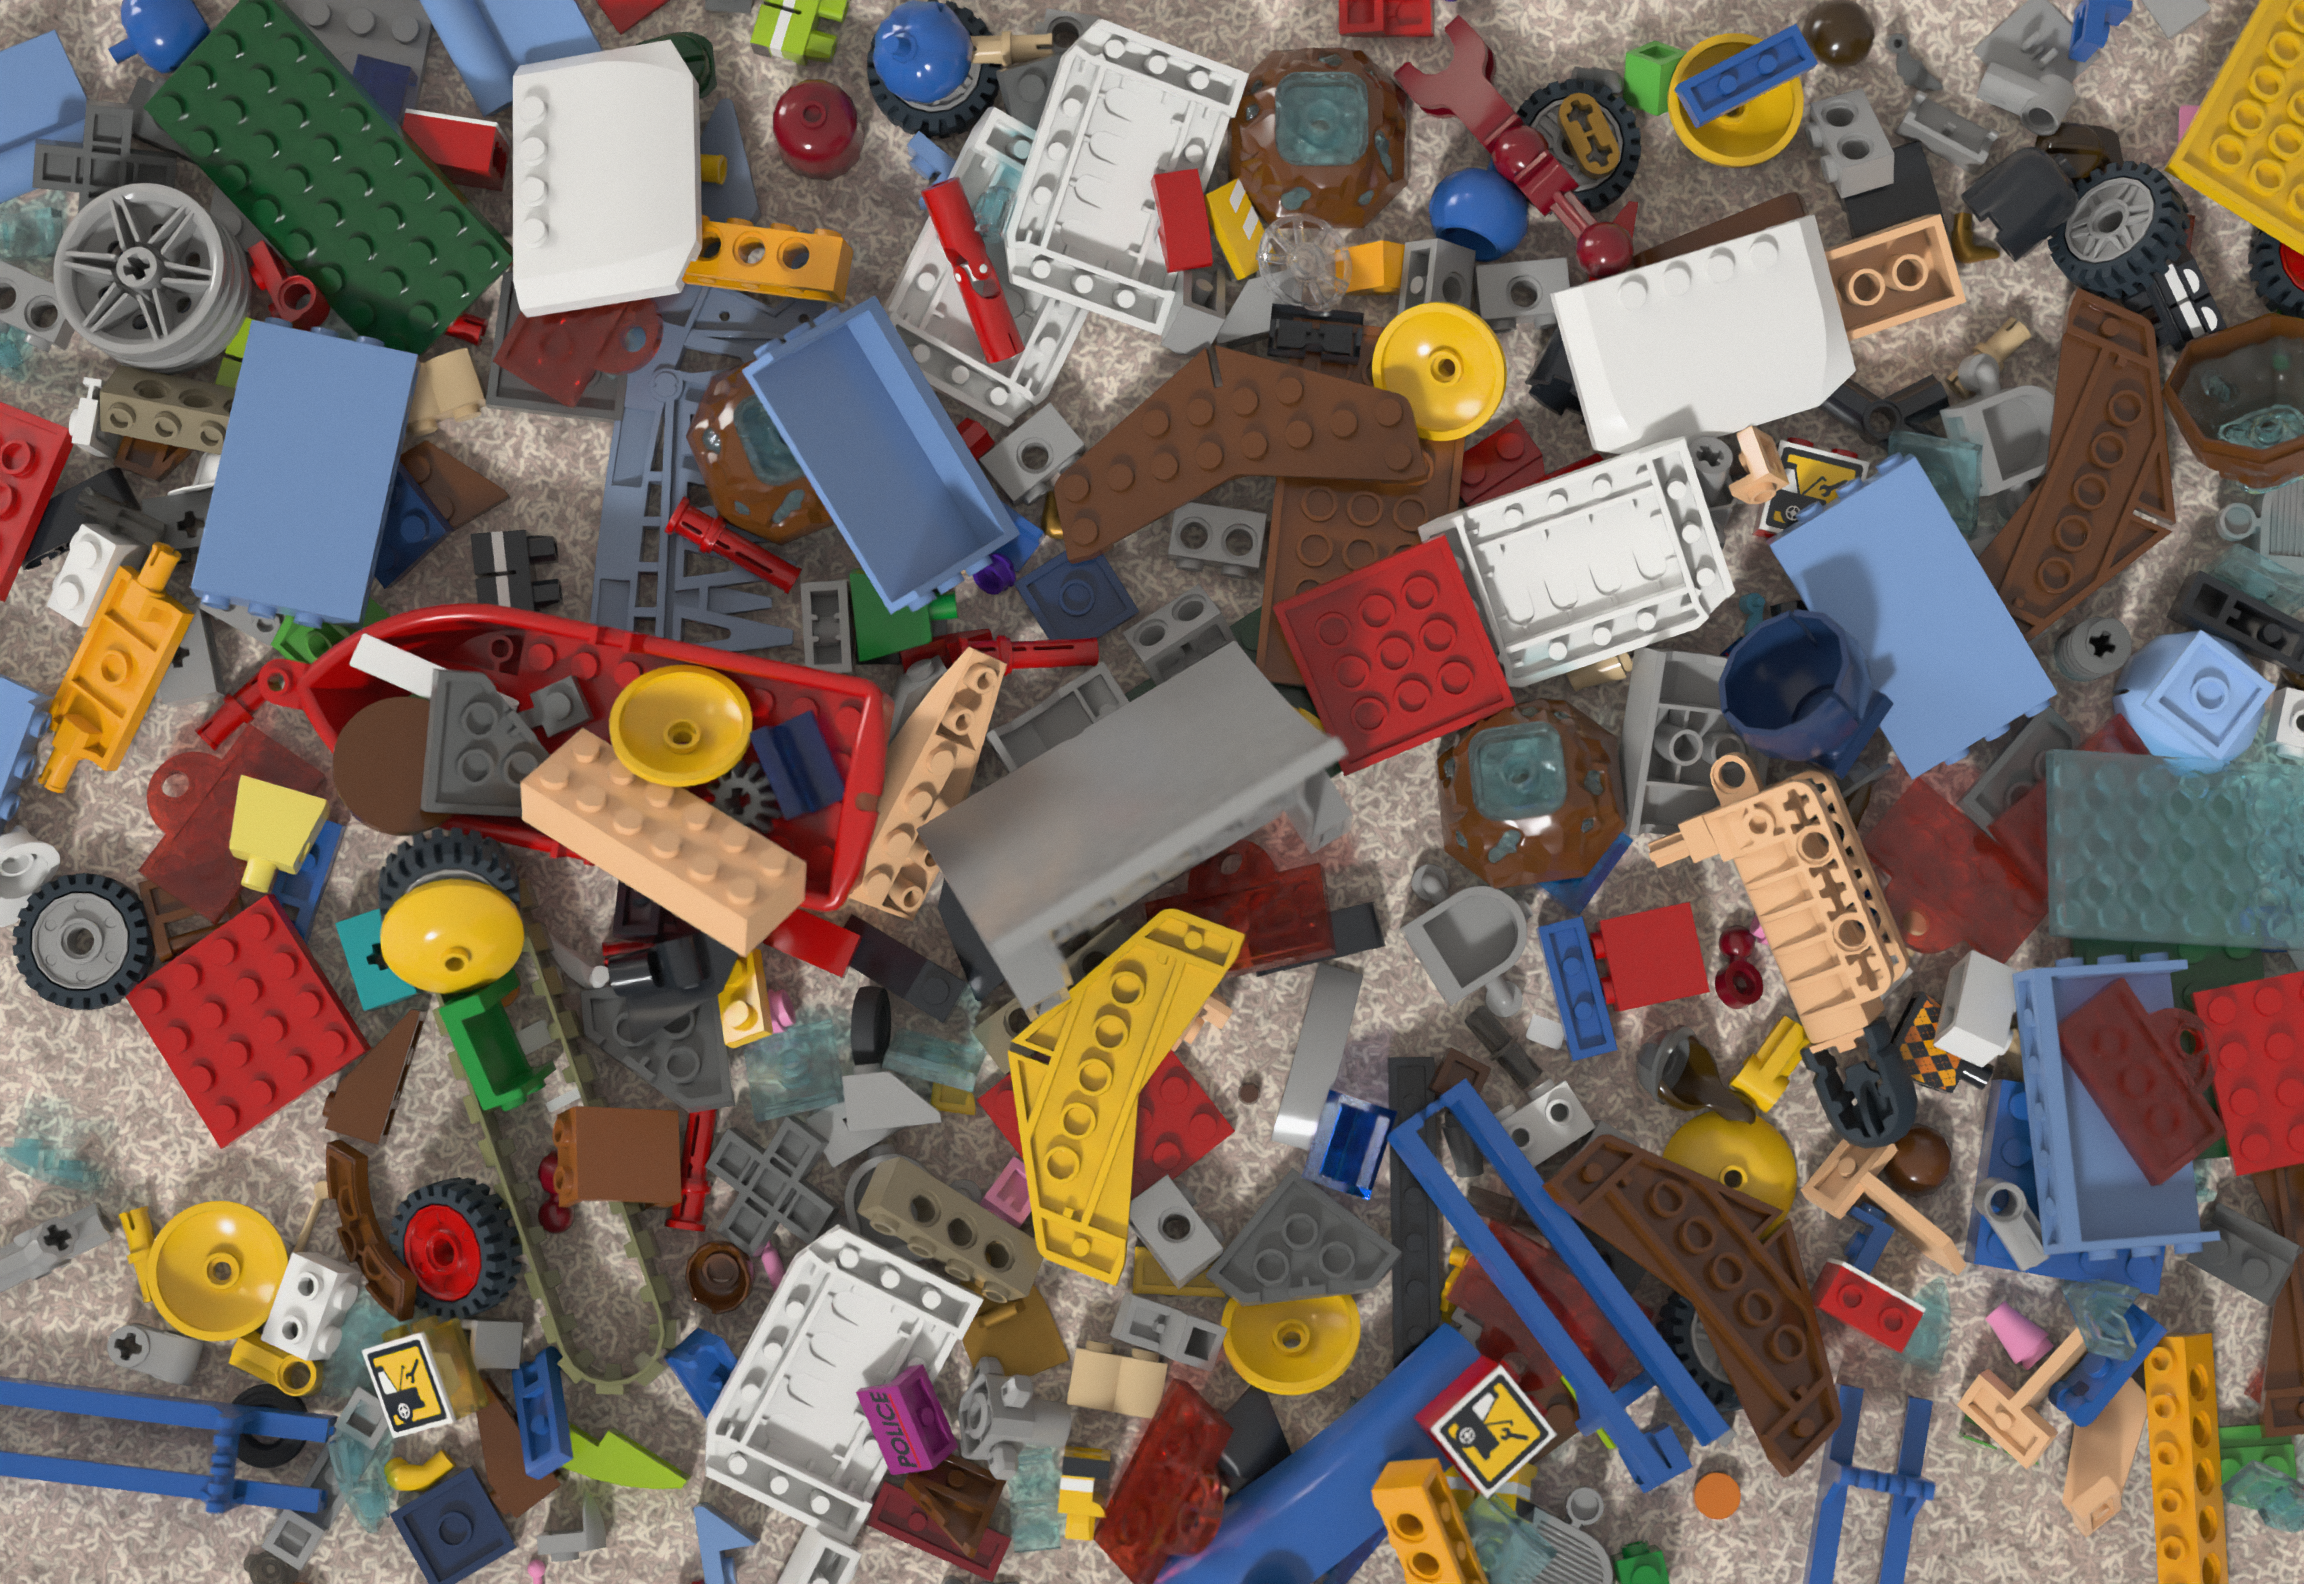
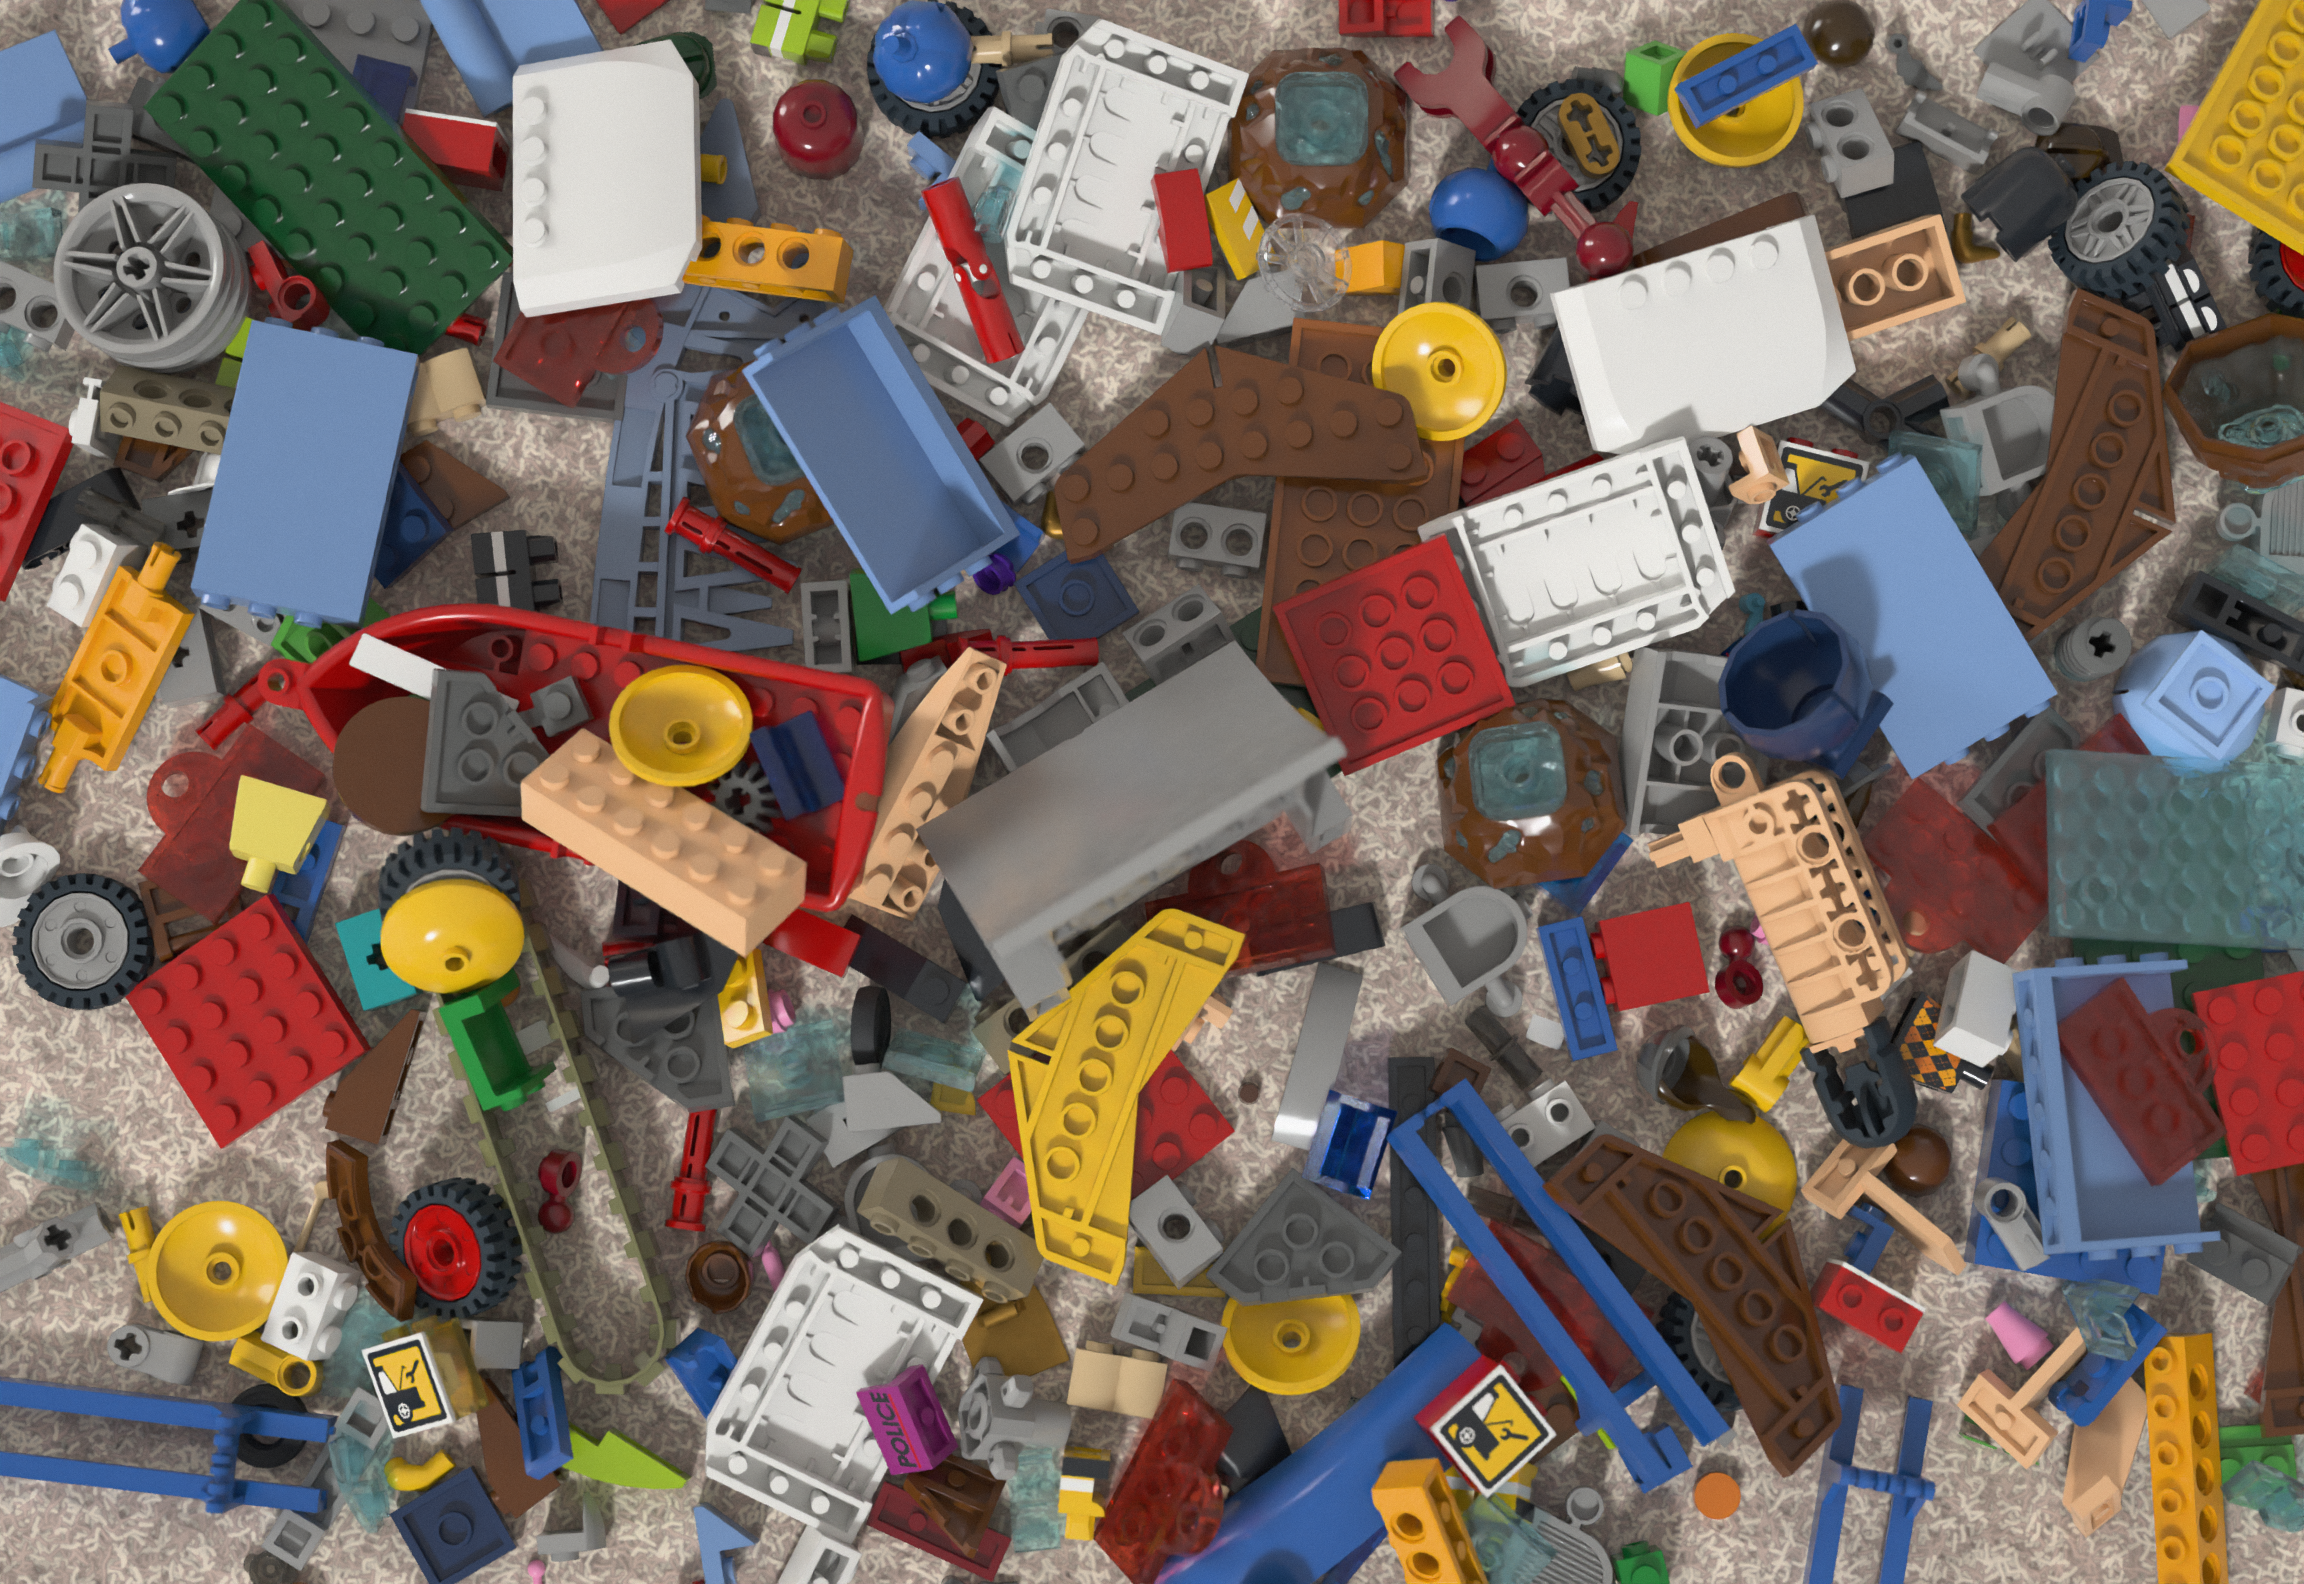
dark orange panel [552,1106,682,1210] -> none
black piece [1267,303,1364,366] -> none
clear light blue plate [1891,1276,1952,1373] -> none

